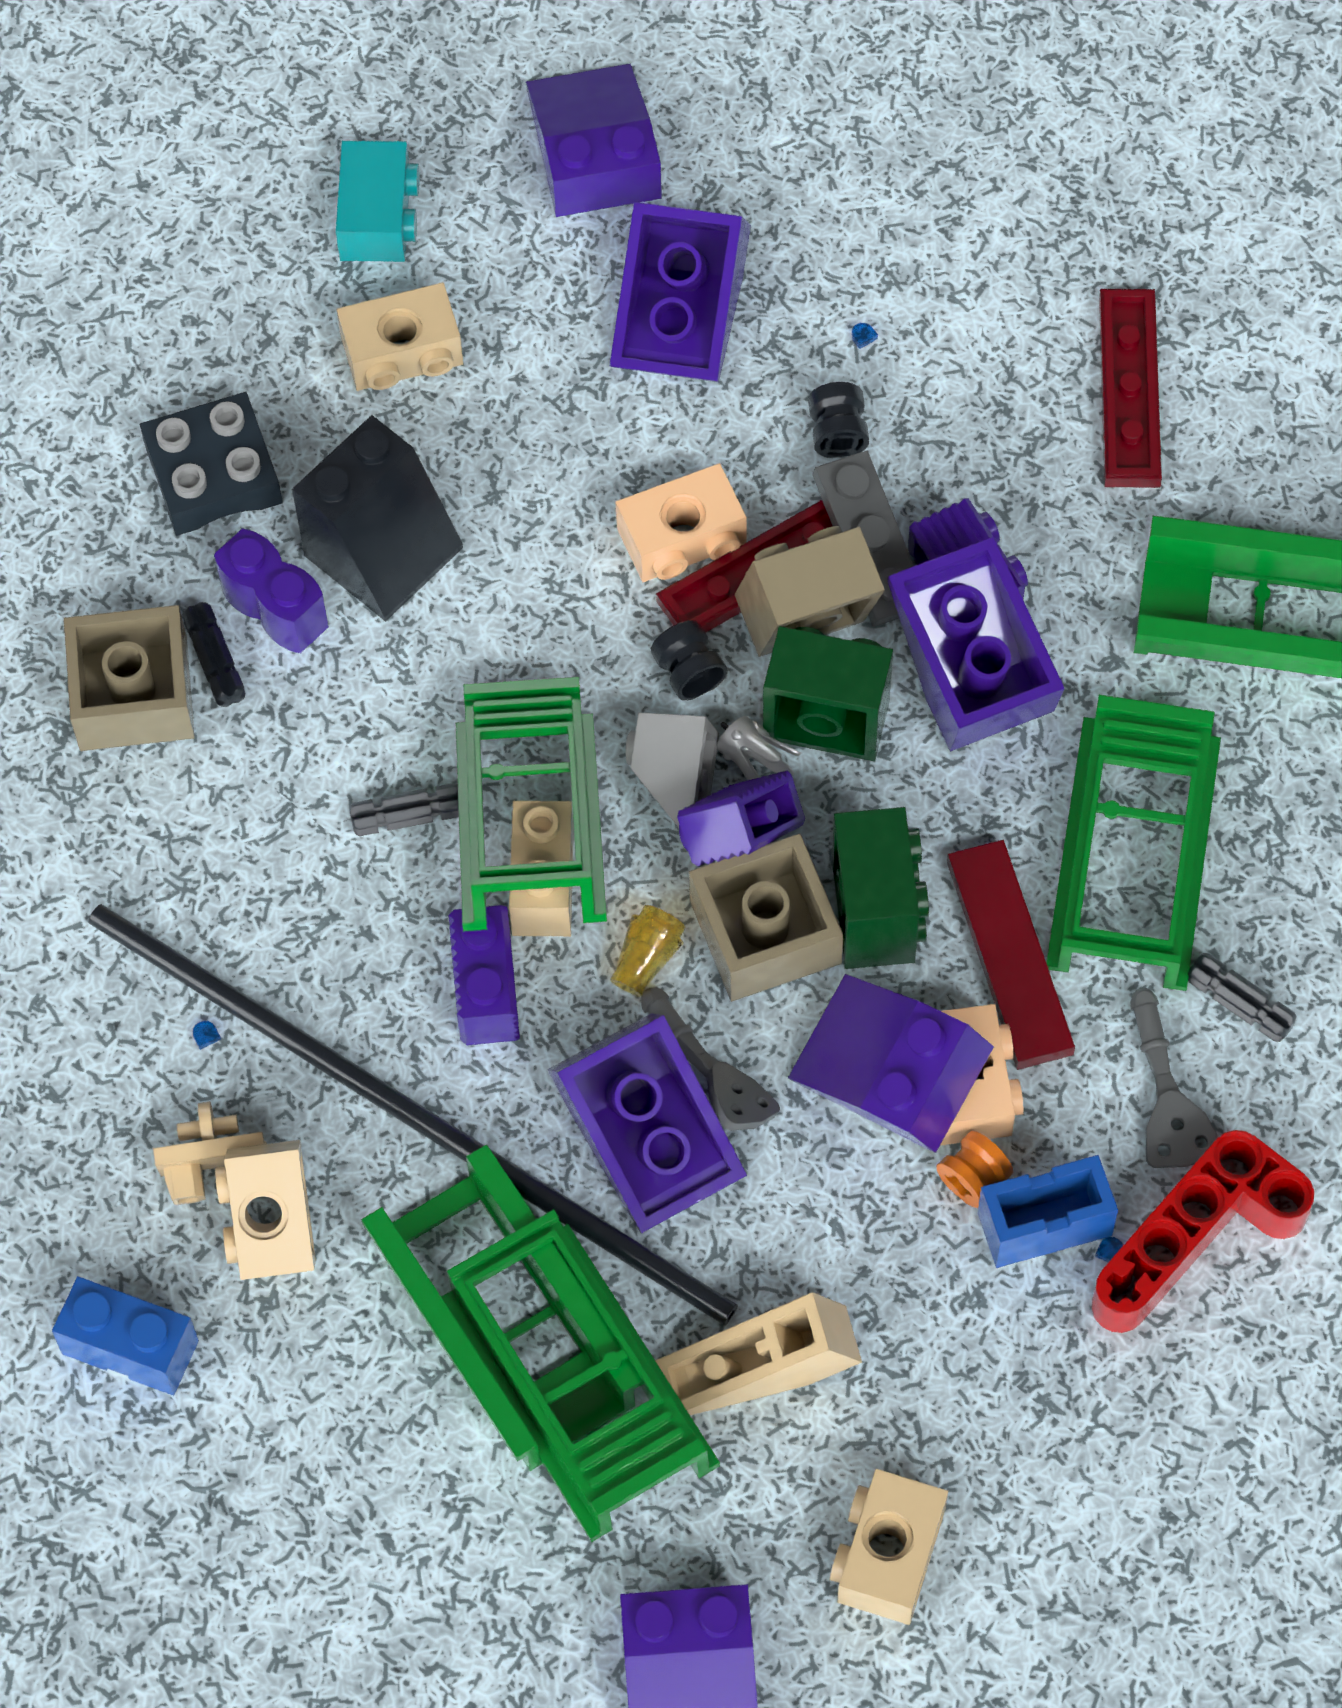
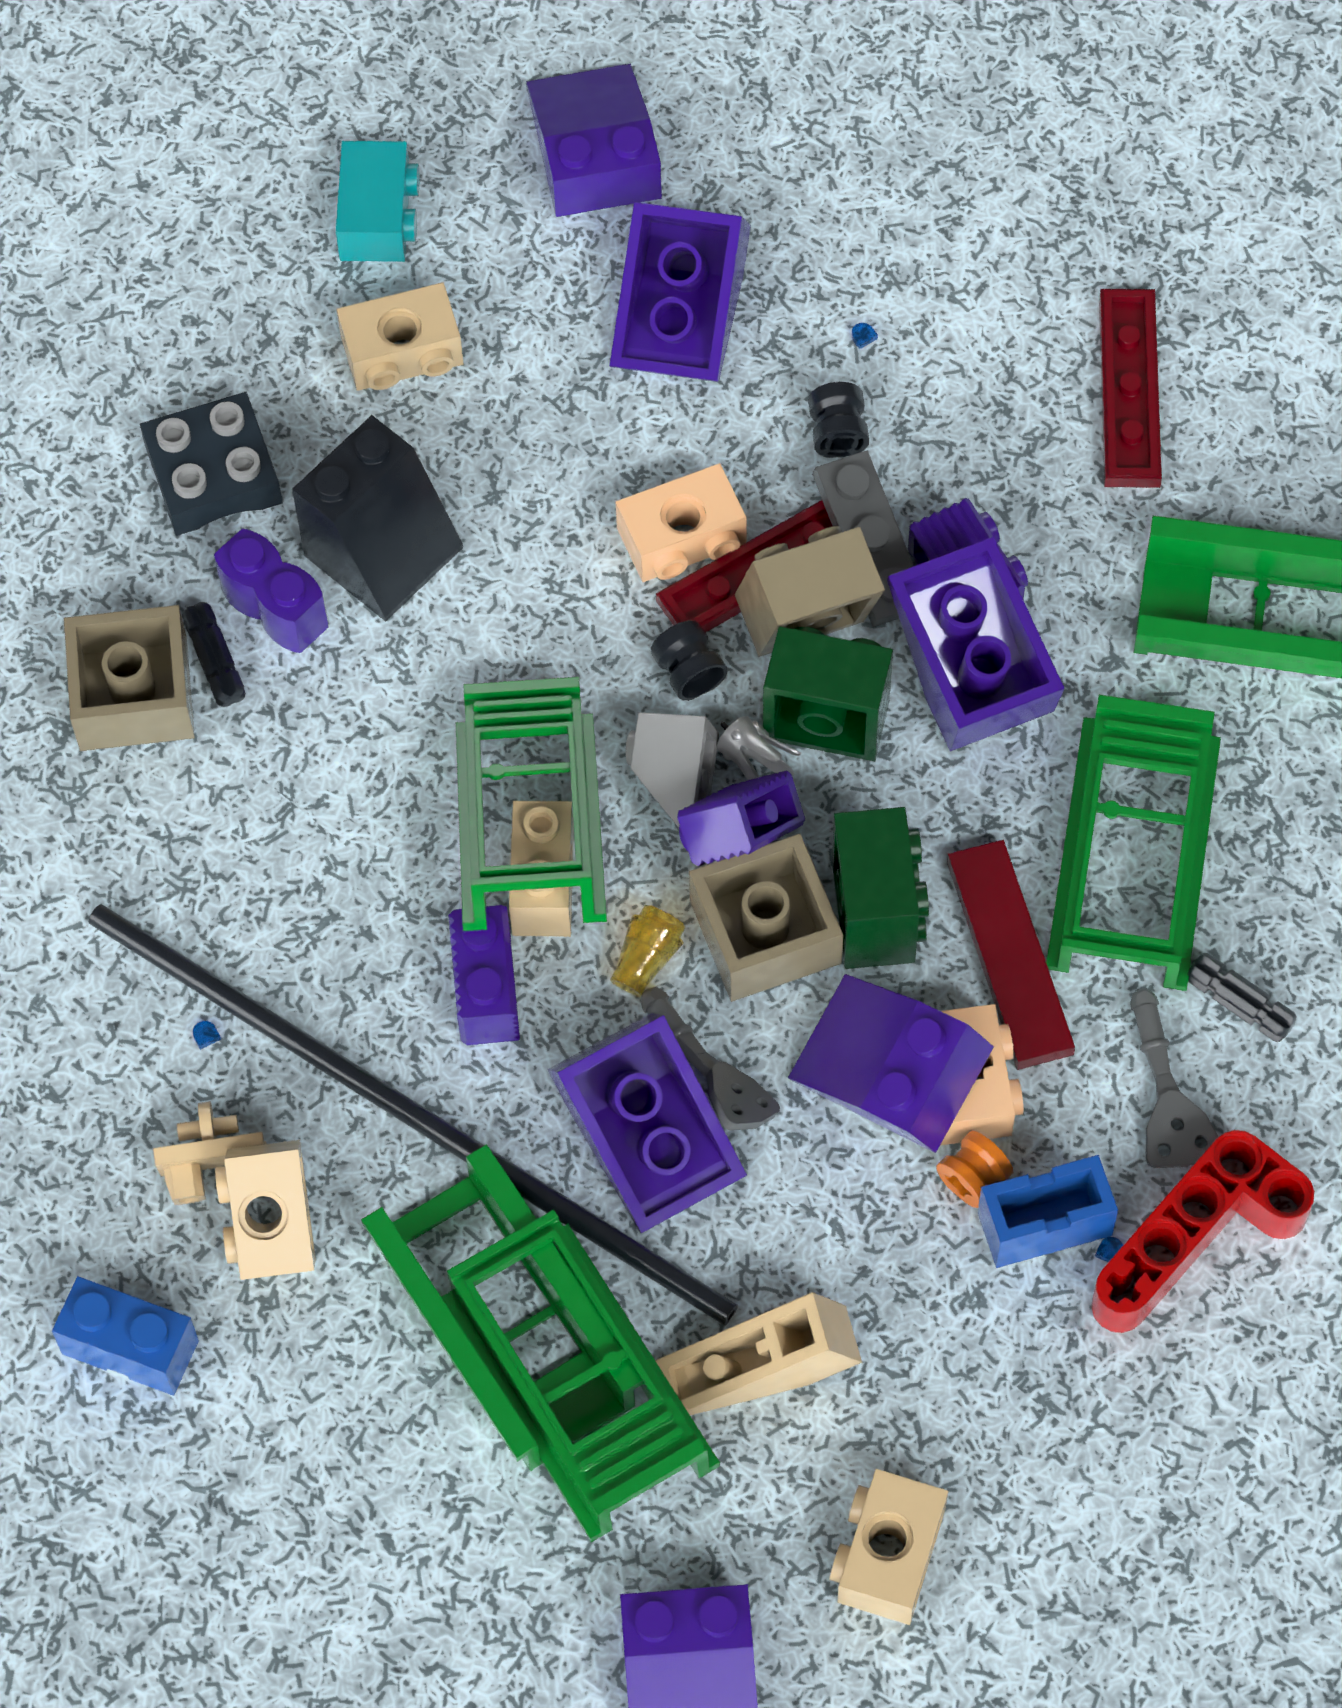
black axle [350,783,459,836] -> none

